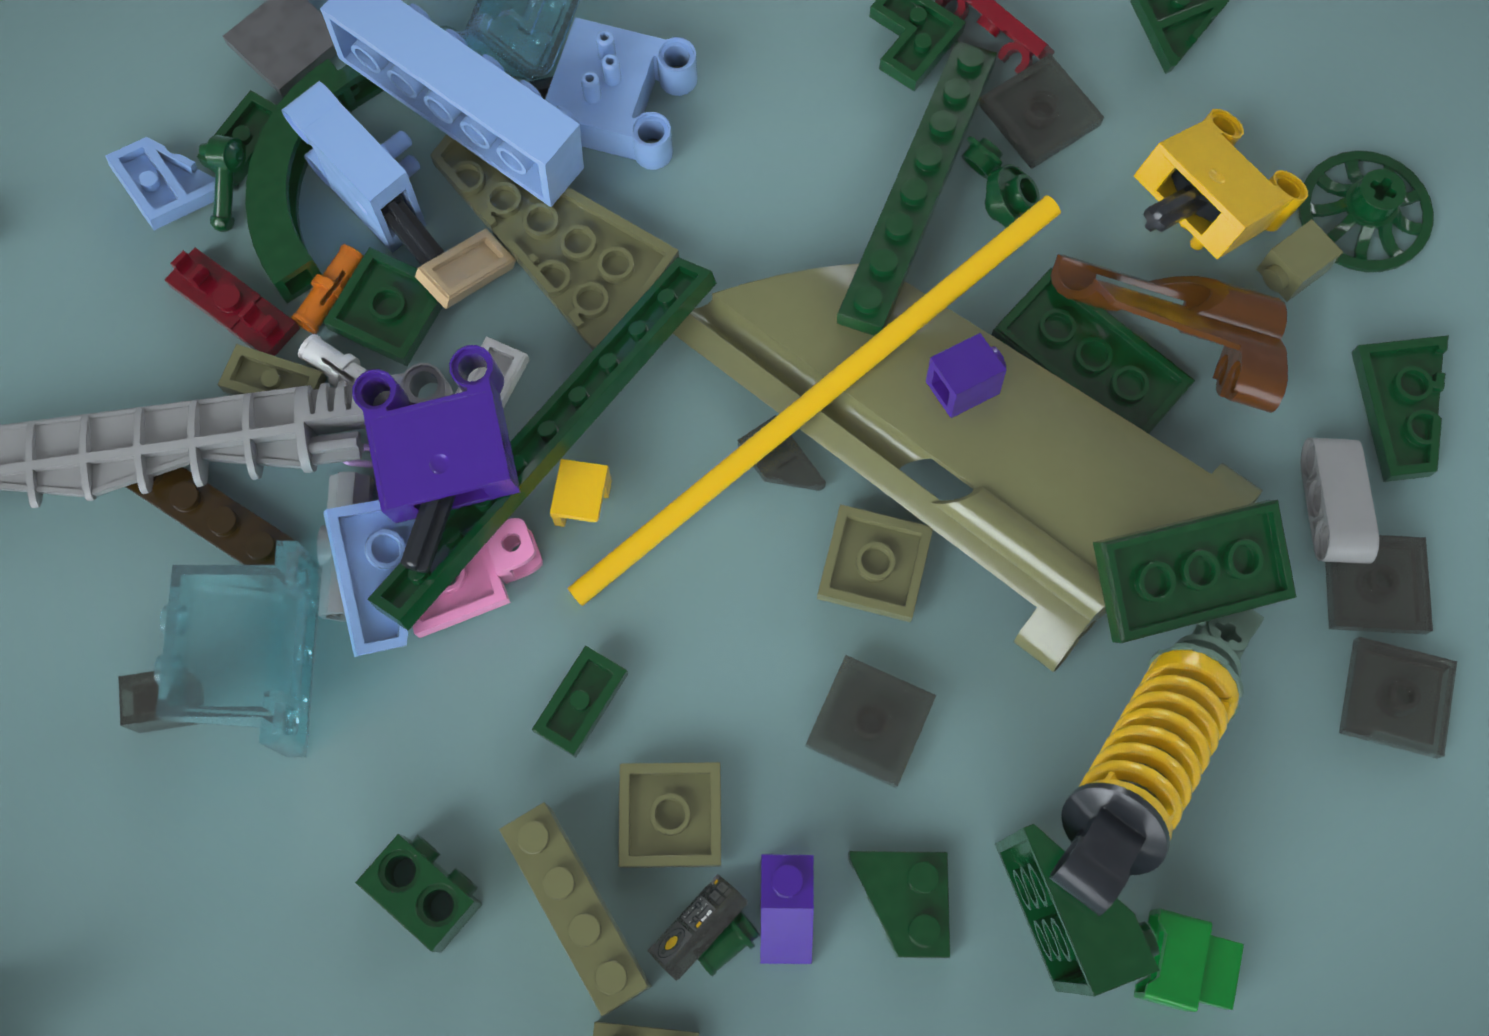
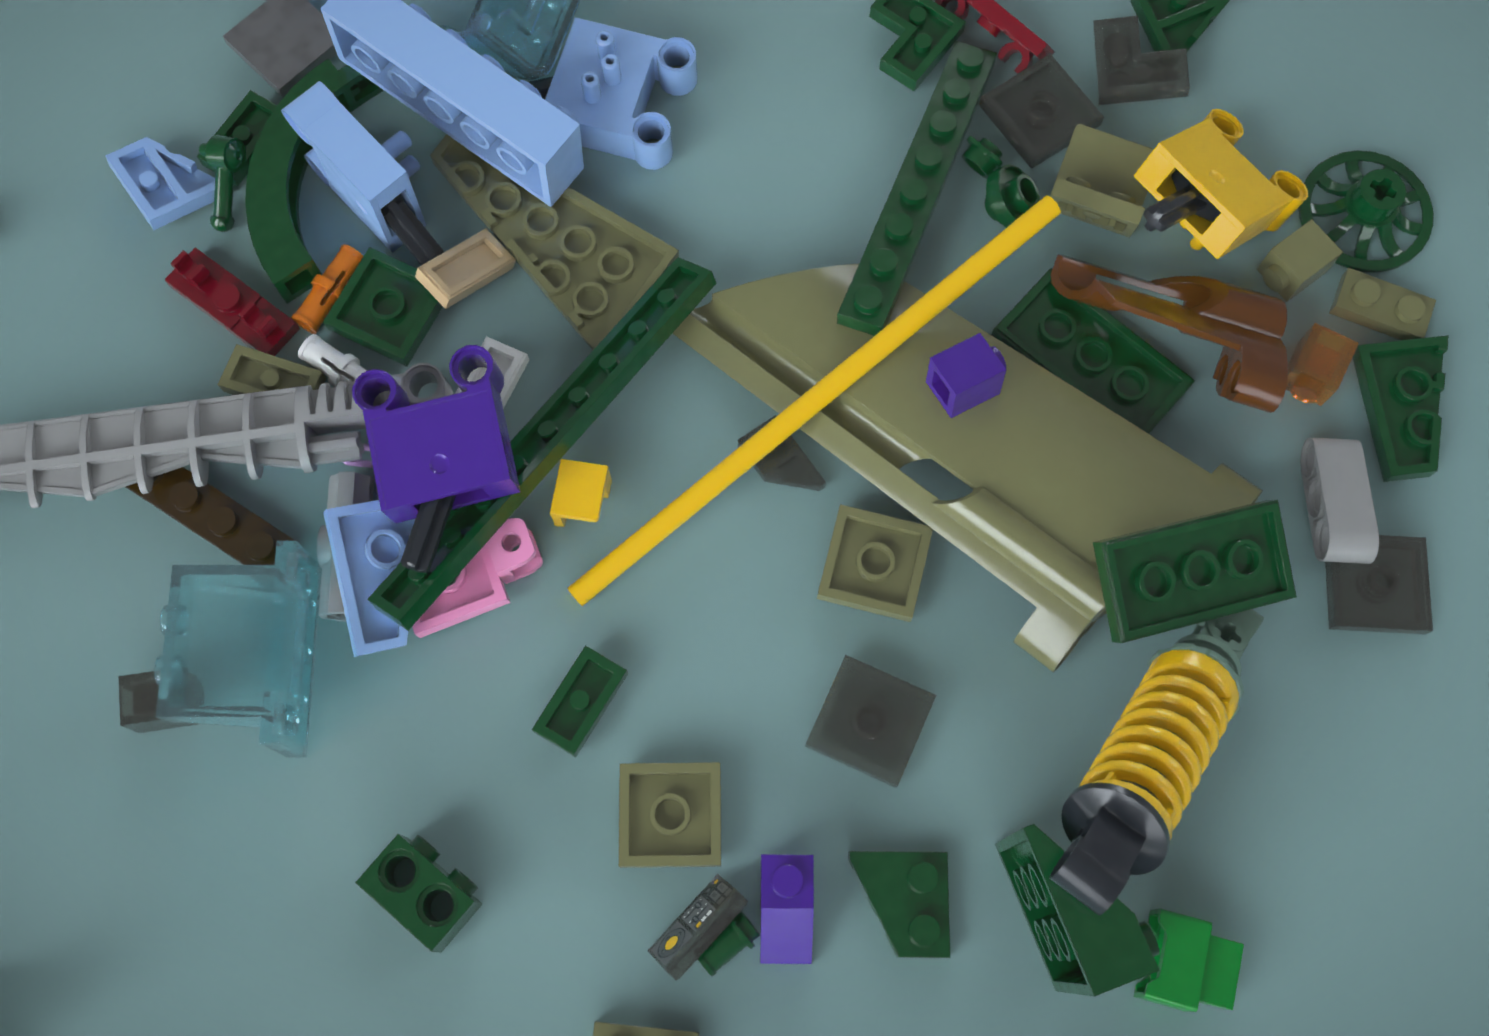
olive brick [499,802,652,1016] -> none
clear smoke plate [1339,637,1457,759] -> none
none -> olive bracket [1050,124,1154,238]
none -> clear smoke plate [1093,16,1190,106]
none -> clear orange brick [1286,323,1359,406]
none -> olive plate [1329,268,1436,340]

